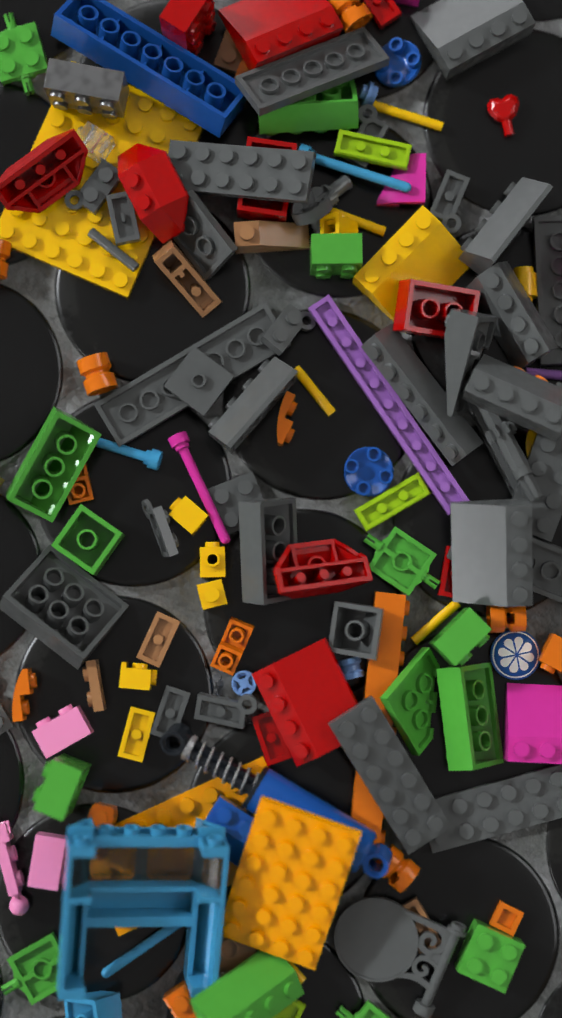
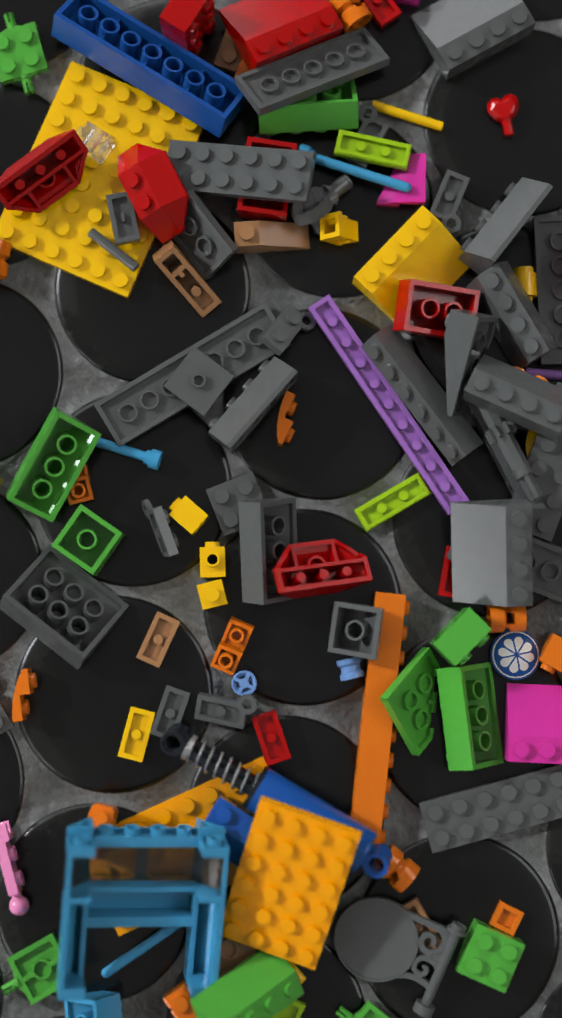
bright pink brick [27,831,67,891] -> none
bright pink brick [32,704,94,759] -> none
bright green brick [32,753,92,821] -> none
flat silver brick [43,58,129,119] -> none
dark grey hinge [65,159,121,215] -> none
orange wheel [76,352,118,396] -> none
medium nougat plate [82,659,107,712] -> none
yellow brick [119,661,158,691] -> none
dark pink piece [168,431,230,544] -> none
red slope [252,637,358,767] -> none
yellow piece [294,365,336,417] -> none
bright green brick [310,233,363,279] -> none
dark grey plate [328,696,451,855] -> none
yellow piece [330,207,387,236] -> none
blue dish [344,446,394,497] -> none
medium blue plate [358,81,379,105] -> none
bright green plate [363,526,440,596] -> none
blue dish [374,37,422,87] -> none
yellow piece [410,601,461,645] -> none

